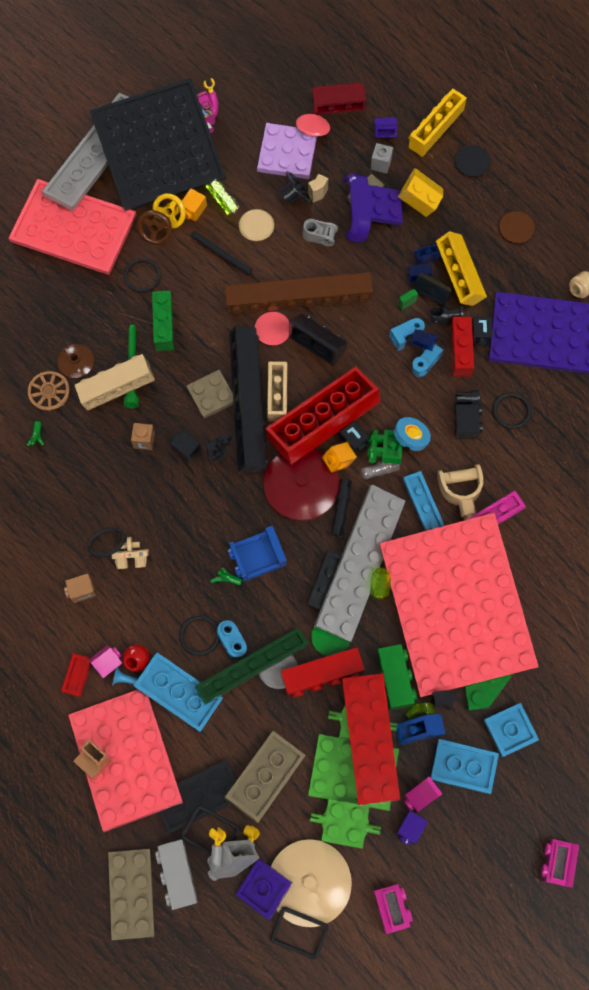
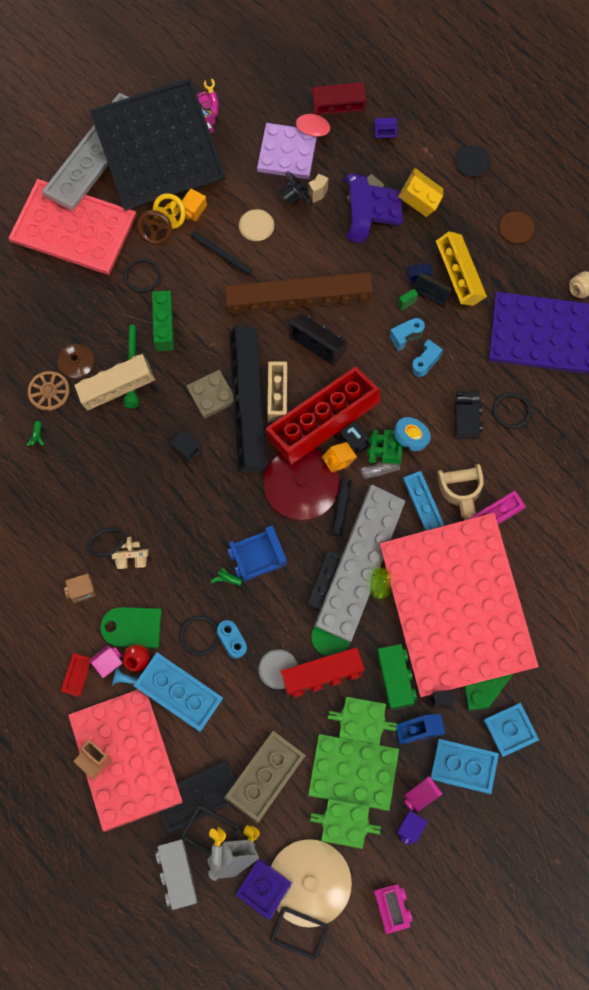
dark tan plate [108,849,155,940] -> none
medium nougat brick [131,423,155,450] -> none
dark green plate [195,627,309,705] -> none
black hinge [205,434,232,463] -> none
clear neon green plate [206,179,238,214] -> none
coral piece [255,312,289,346] -> none
light grey piece [302,219,338,247] -> none
red brick [342,674,400,805] -> none
light grey brick [371,143,394,174] -> none
clear neon green arm [405,702,436,720] -> none
yellow brick [409,89,467,157] -> none
clear blue piece [411,329,437,351] -> none
clear blue piece [414,243,440,265] -> none
black piece [430,307,464,324] -> none
red brick [450,317,474,377] -> none
black brick [472,317,492,347] -> none
dark pink window [541,839,579,888] -> none
none -> green tile [101,607,162,649]

